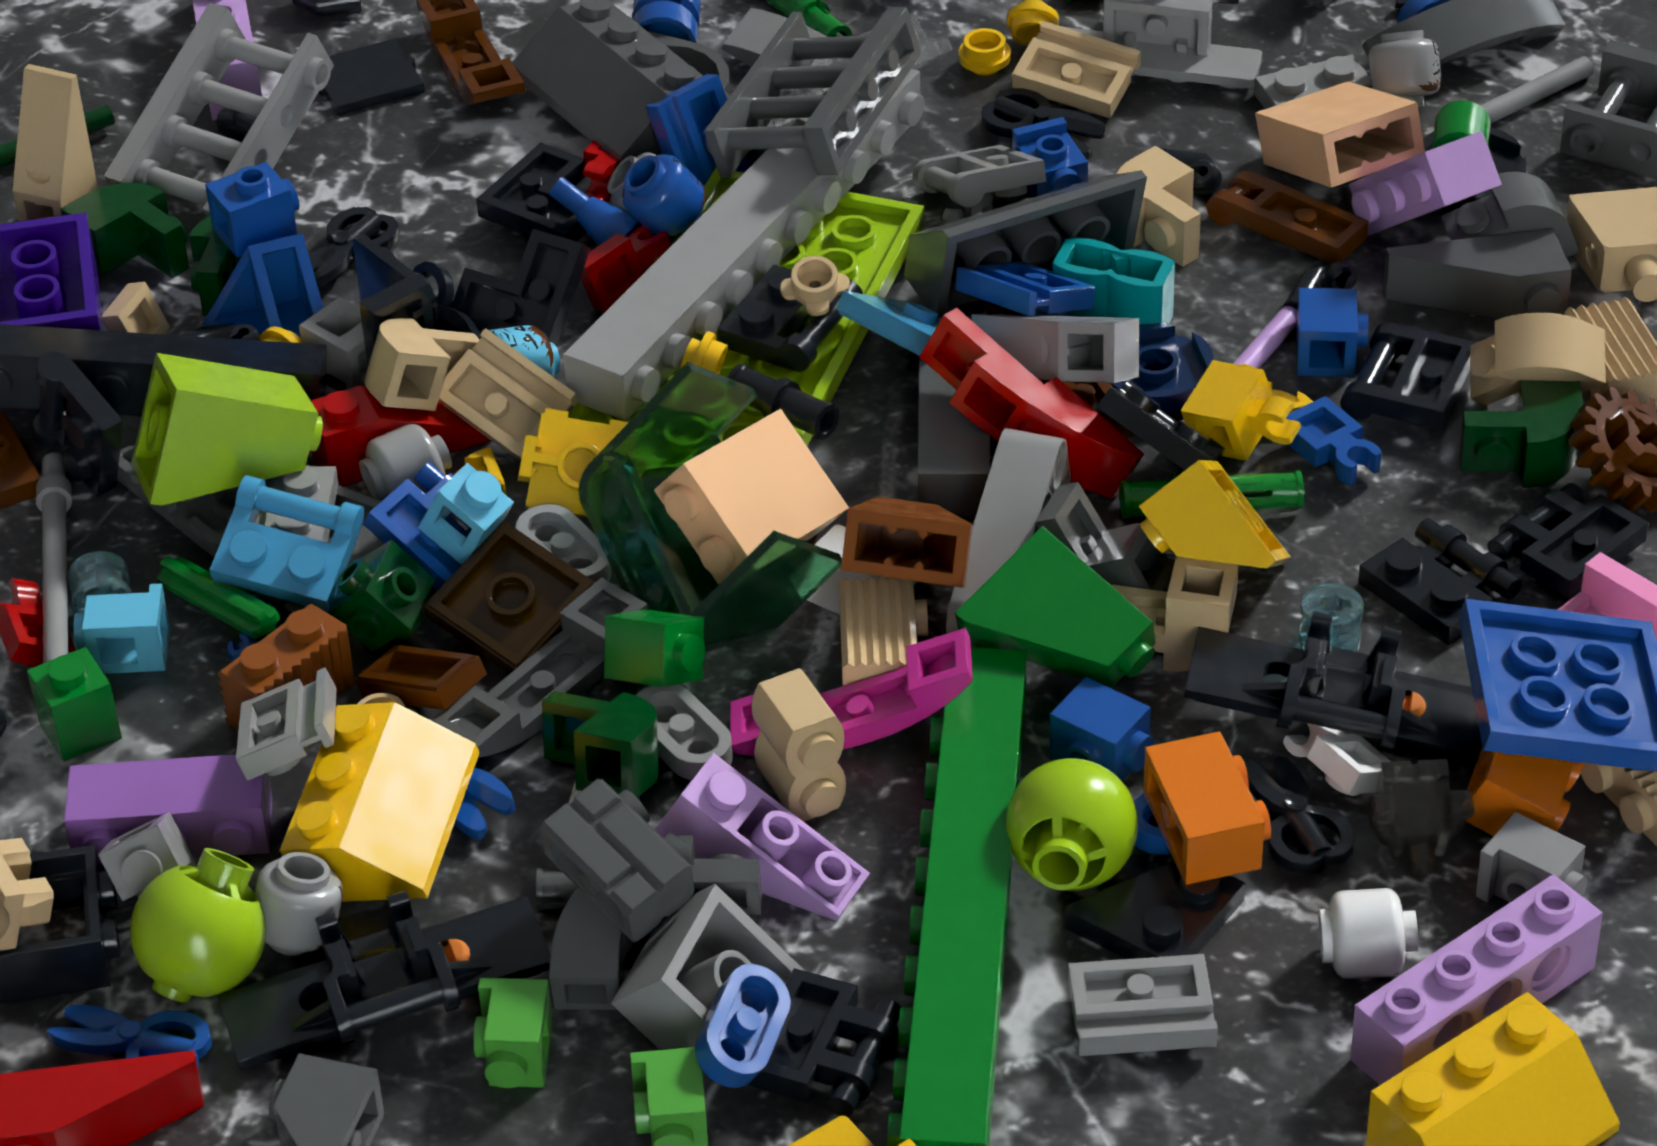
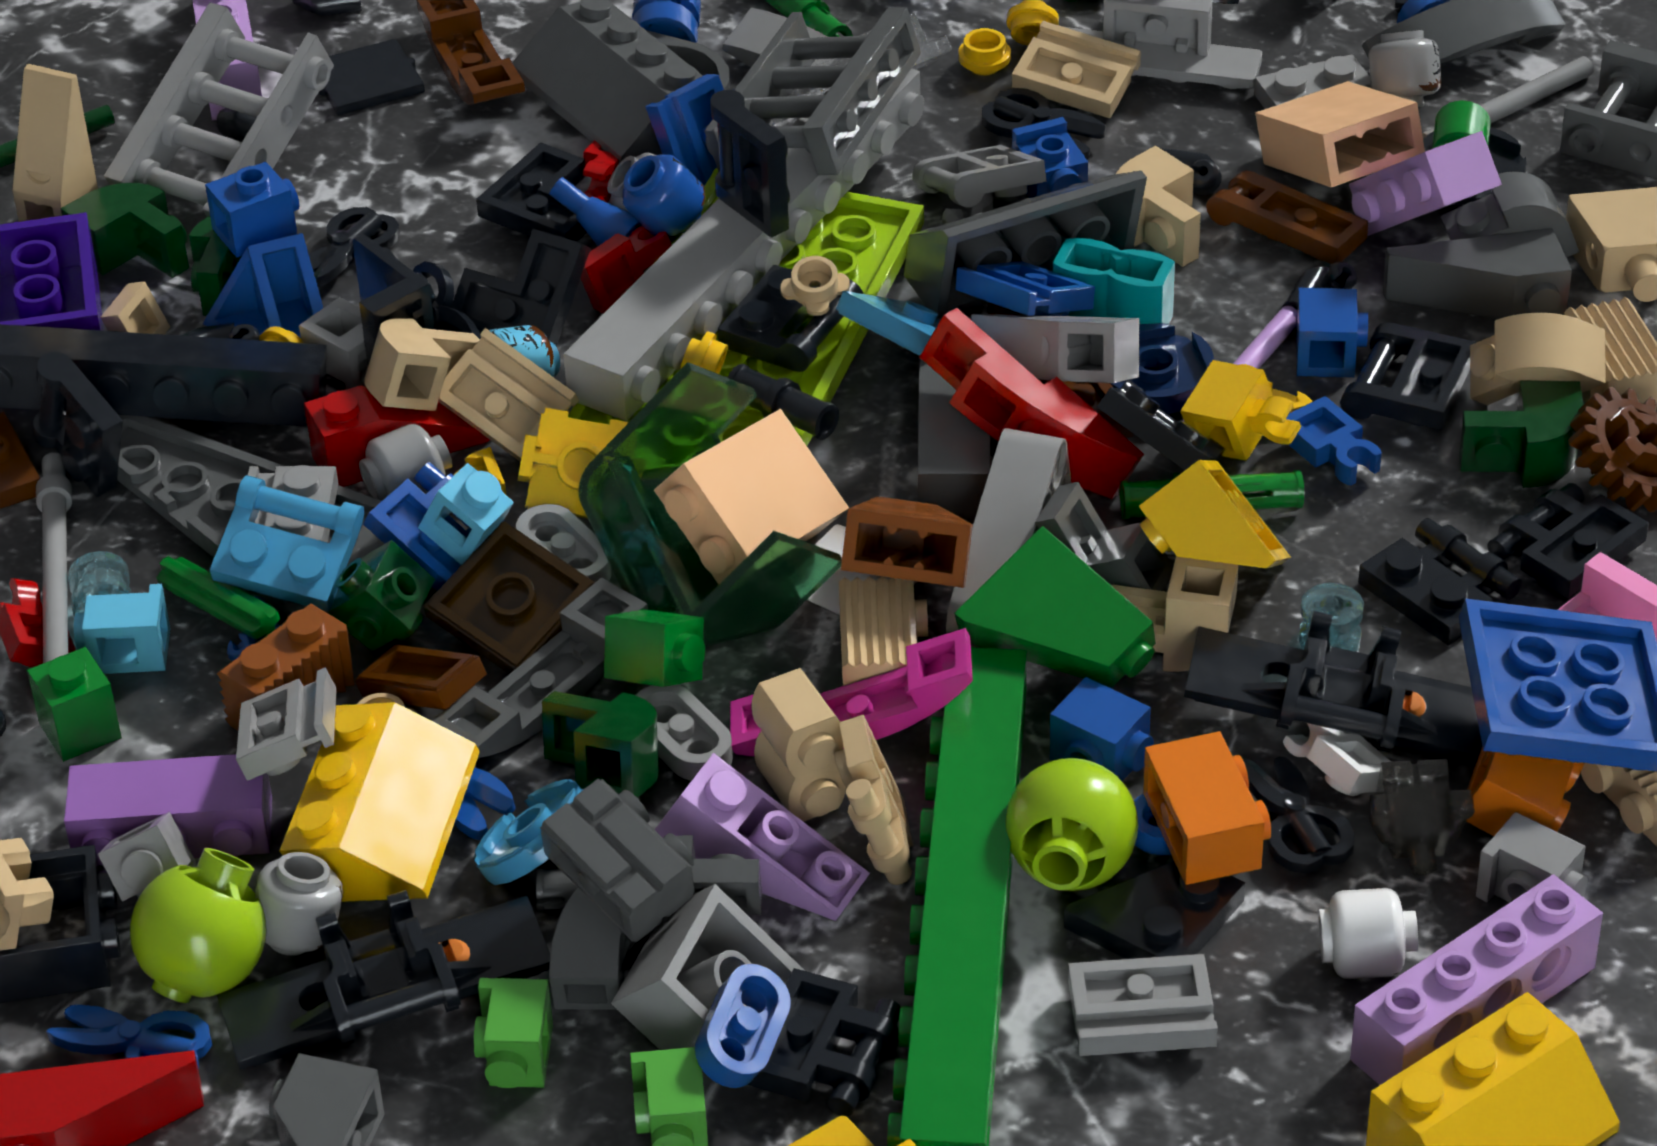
lime slope [131,353,323,506] -> none
none -> dark azure tile [474,779,583,885]
none -> black plate [710,90,790,238]
none -> tan plate [834,714,913,885]

